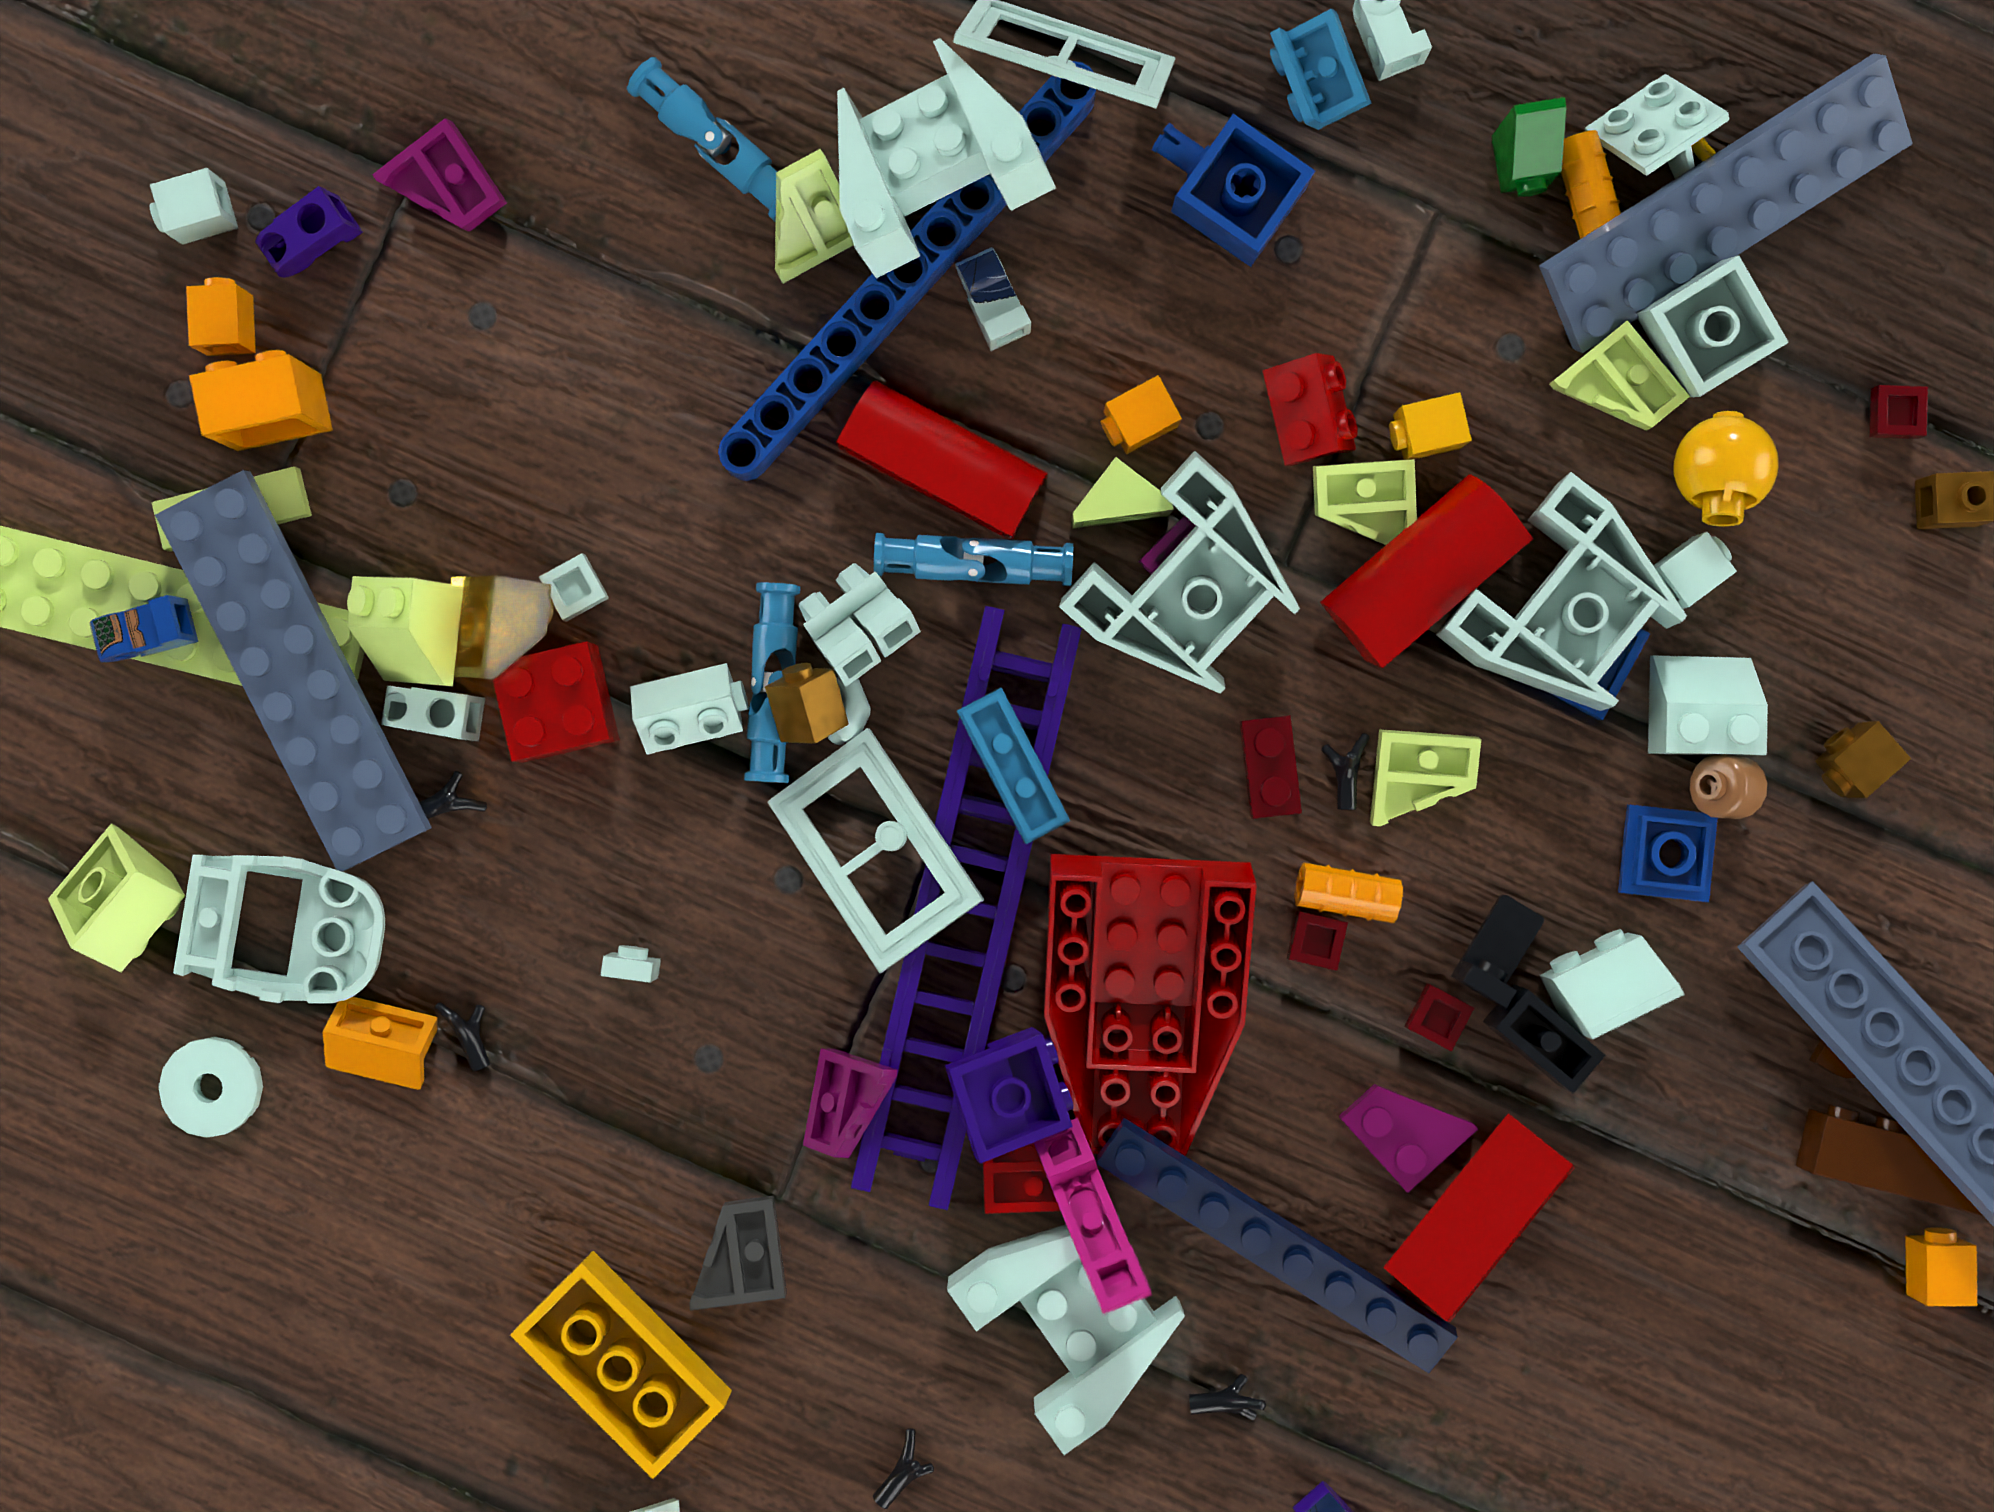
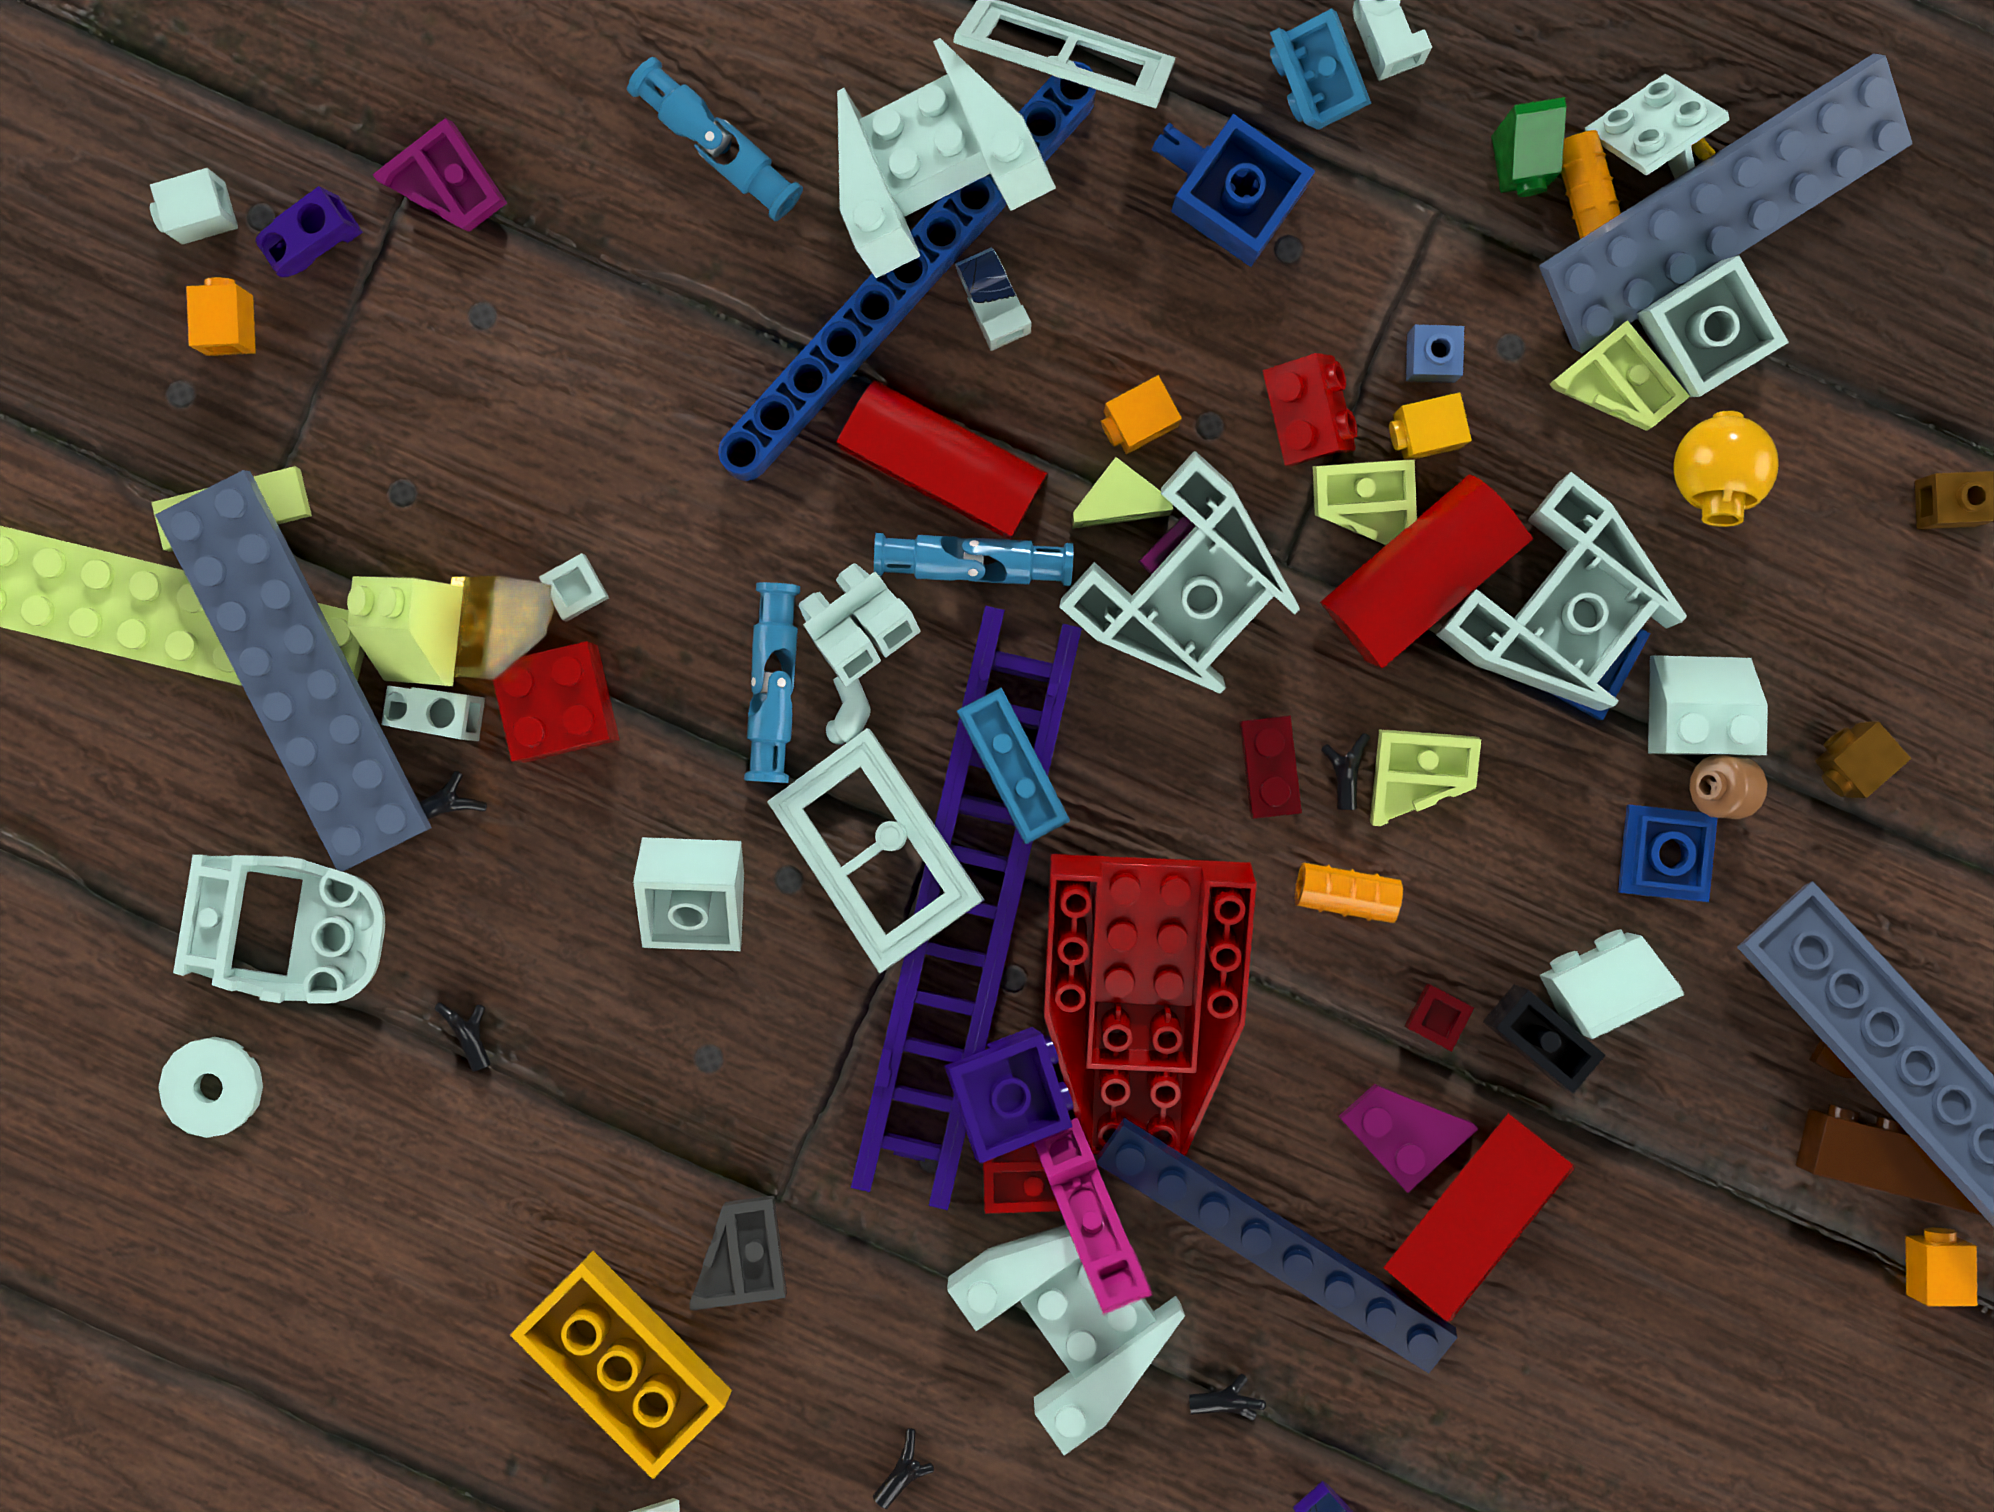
yellowish green slope [48,824,185,972] -> none
blue leg [89,595,198,662] -> none
light orange piece [189,350,333,451] -> none
light orange panel [323,997,438,1090] -> none
light aqua plate [601,945,661,983] -> none
light aqua brick [630,663,749,754] -> none
pearl gold brick [765,663,849,744] -> none
yellowish green wing [775,149,854,284] -> none
magenta wing [803,1048,898,1158] -> none
dark red plate [1286,910,1348,971] -> none
black bracket [1451,894,1544,1008] -> none
light aqua brick [1653,532,1737,609] -> none
dark red plate [1870,385,1928,439] -> none
none -> light aqua slope [633,837,744,951]
none -> medium blue plate [1406,324,1464,383]

